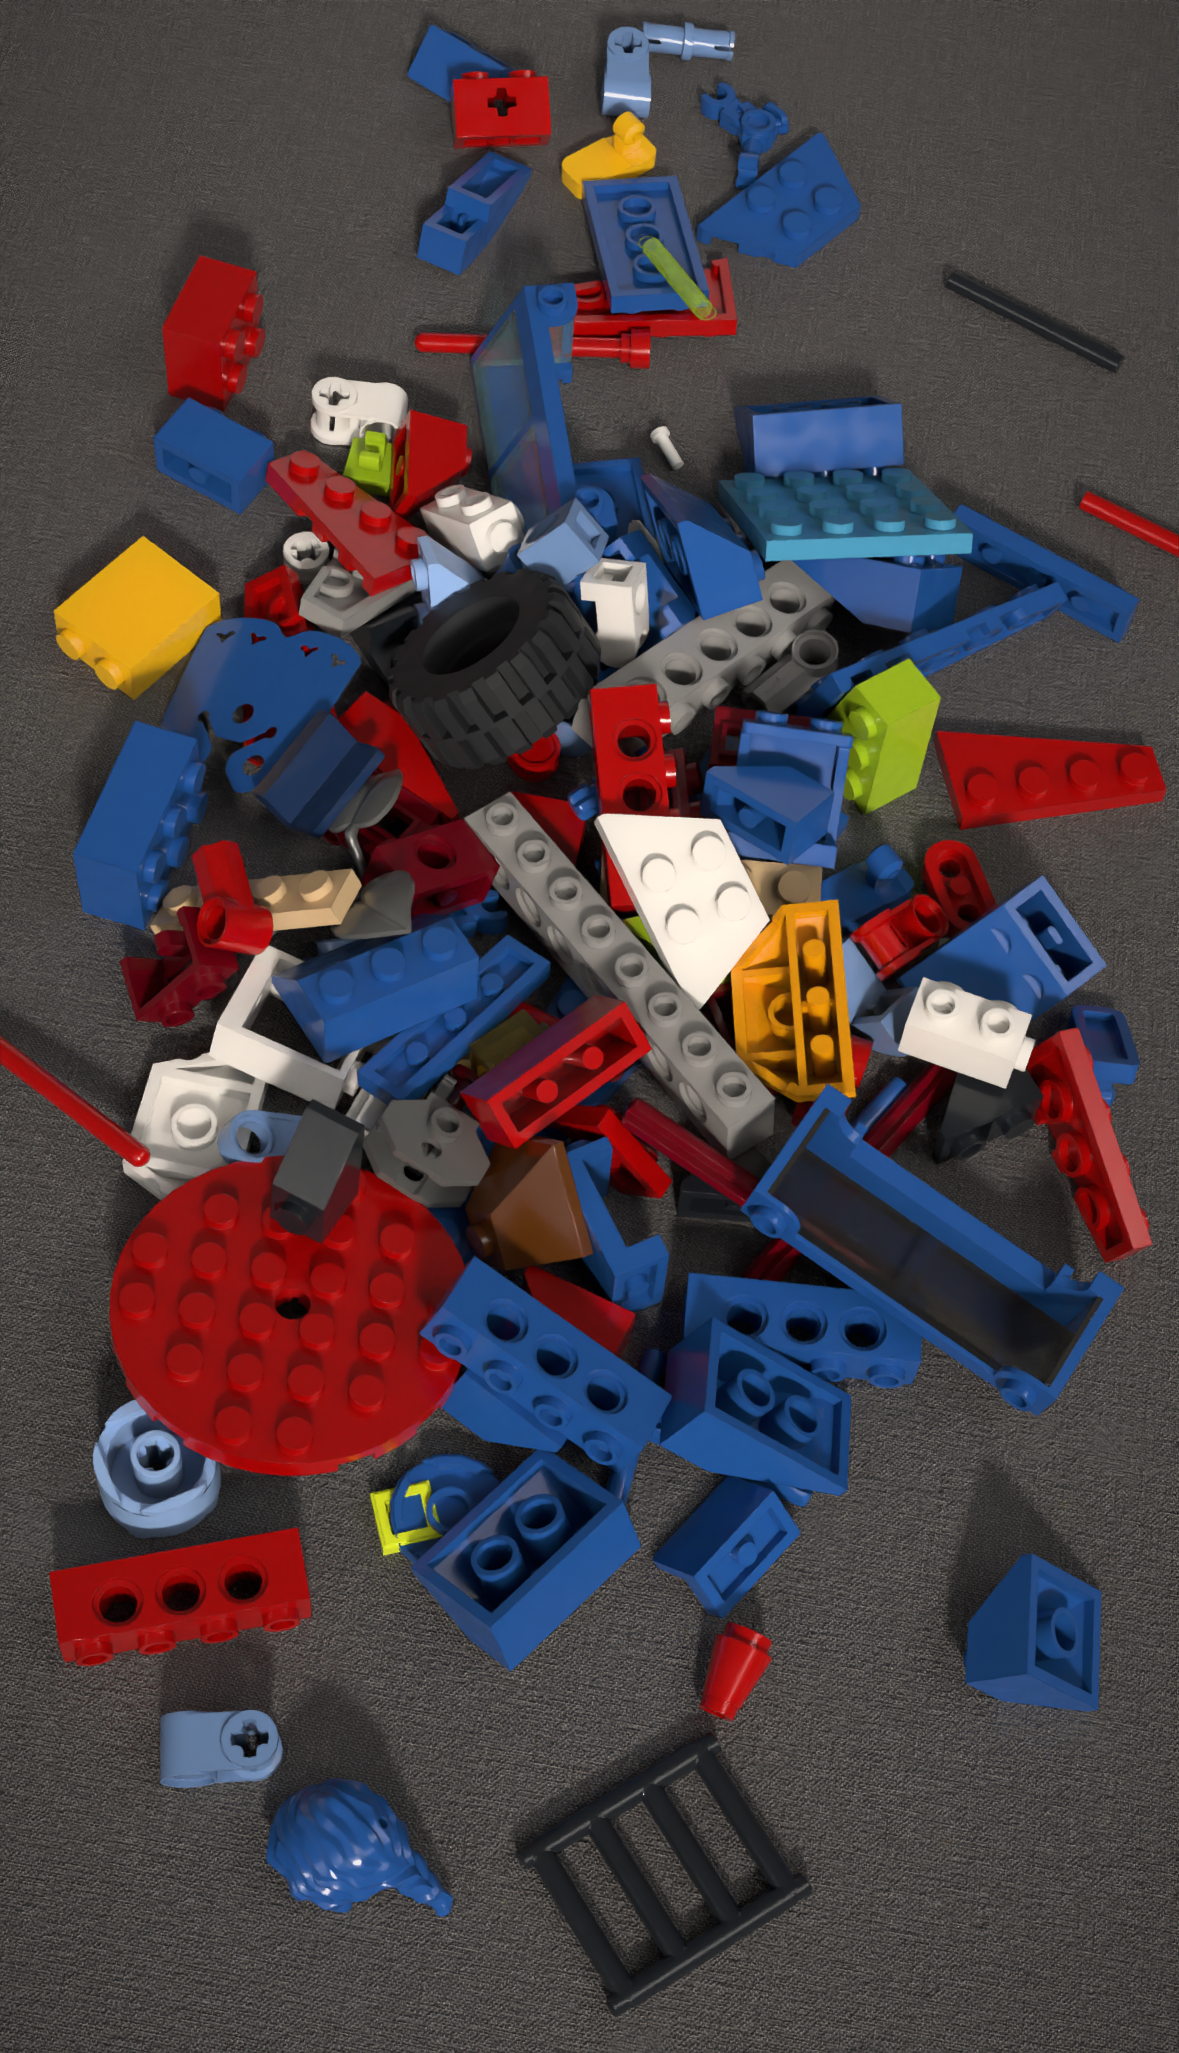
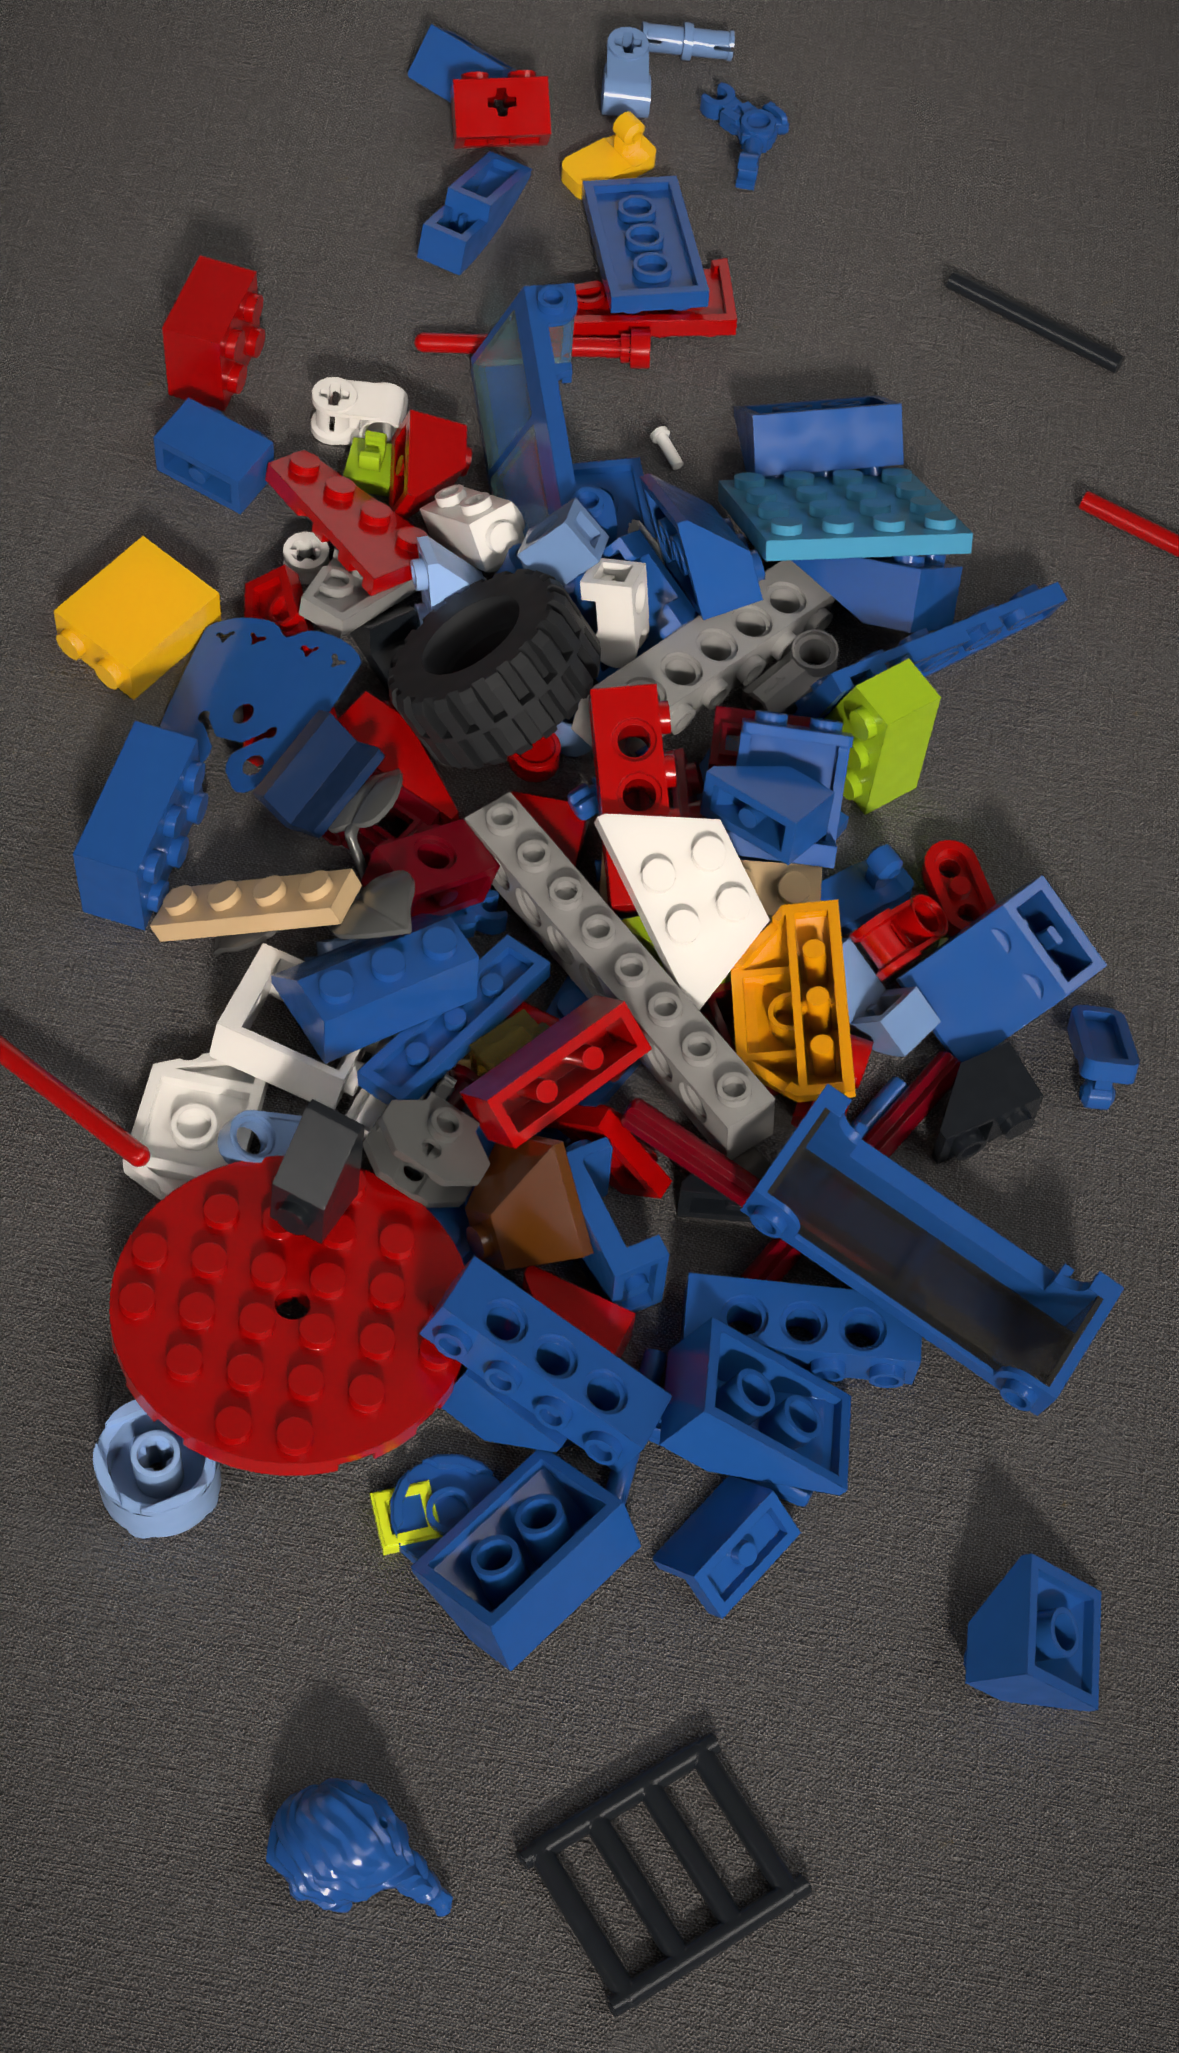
red brick [49,1527,312,1666] -> none
dark red window [120,906,239,1027] -> none
medium blue piece [160,1709,284,1788] -> none
red piece [192,840,274,955] -> none
lime piece [638,236,717,320] -> none
blue wing [696,132,861,268] -> none
red cone [699,1622,772,1722] -> none
white brick [898,977,1036,1089] -> none
red wing [933,731,1167,830] -> none
blue plate [954,504,1140,643] -> none
red wing [1026,1027,1153,1263] -> none

